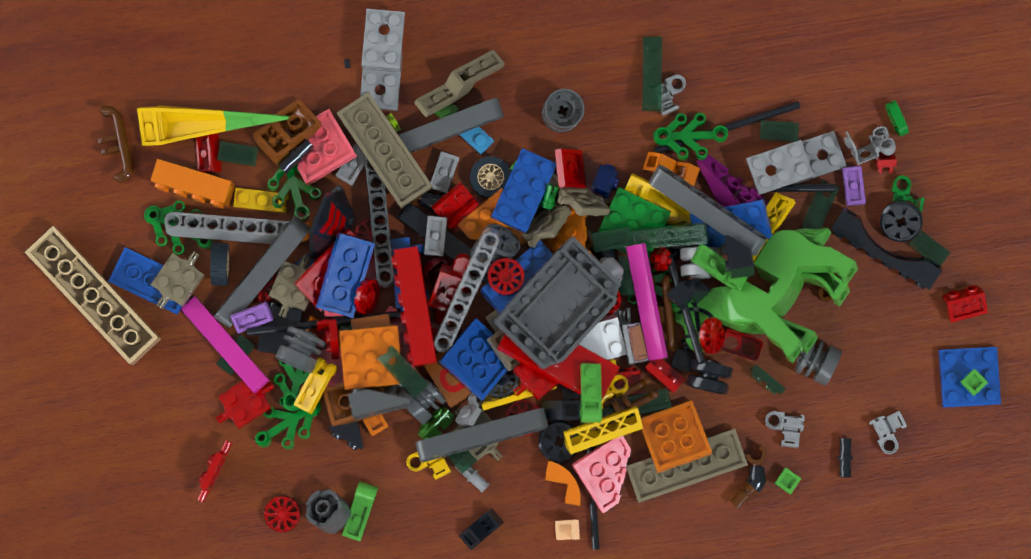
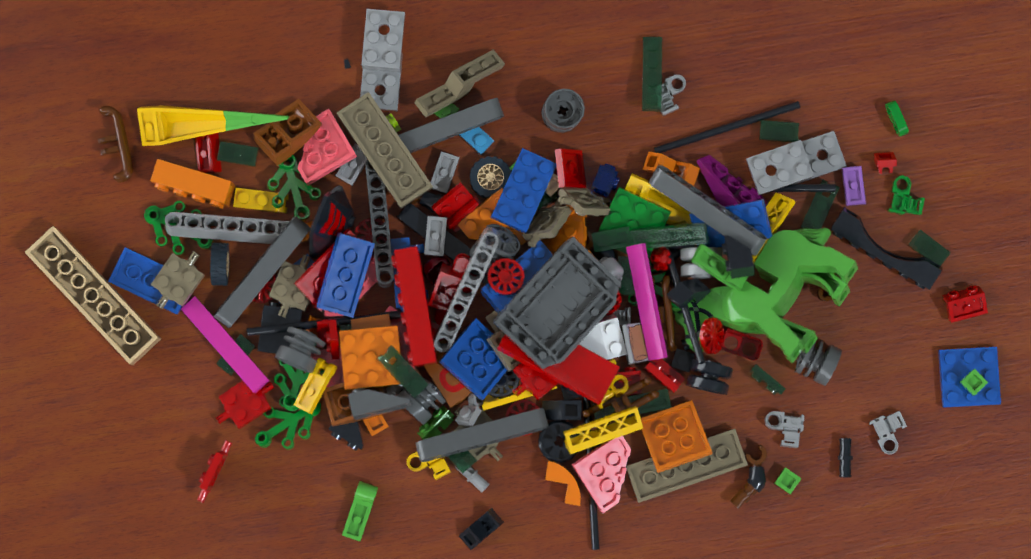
medium lavender plate [230,301,274,333] -> none
red wheel [264,496,301,532] -> none
black pin [278,138,314,174] -> none
dark grey brick [305,489,351,534] -> none
red wheel [354,279,380,315] -> none
green pin [541,184,559,209] -> none
light nougat panel [555,519,580,540] -> none
bright green plate [580,364,602,423] -> none
green plant [653,113,728,161] -> none
light grey piece [844,126,896,165] -> none
black wheel [880,200,923,242] -> none

